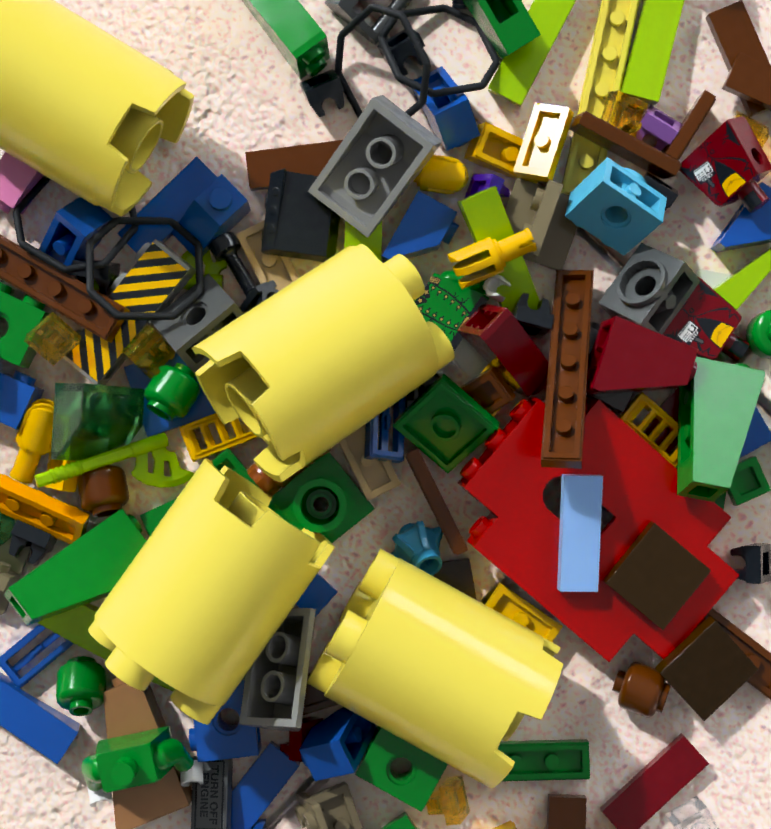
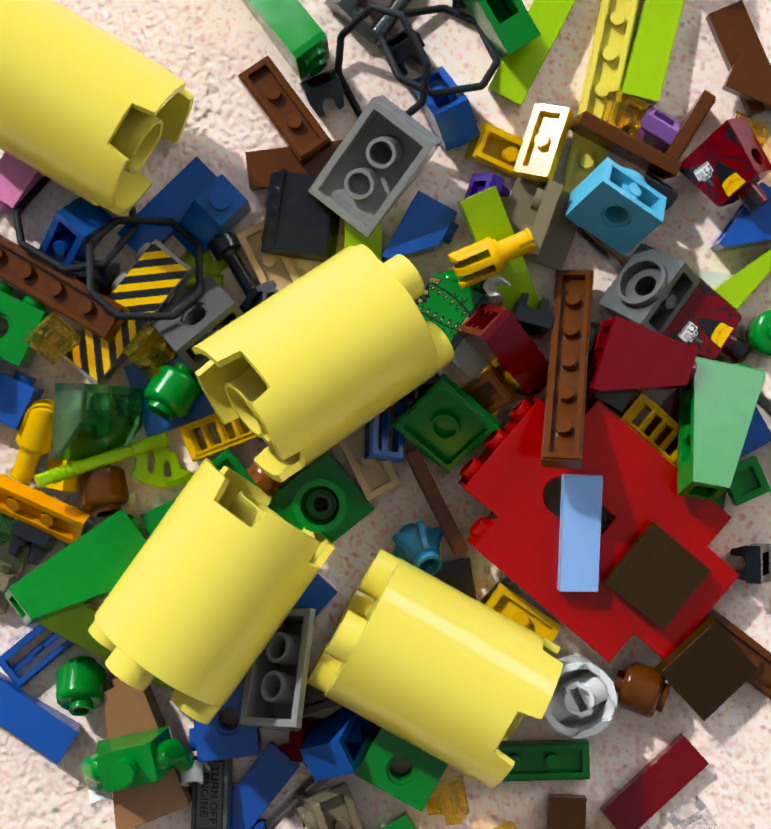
yellow arm [413,154,469,194] -> none
none -> reddish brown tile [237,55,332,165]
none -> white brick [544,655,618,739]

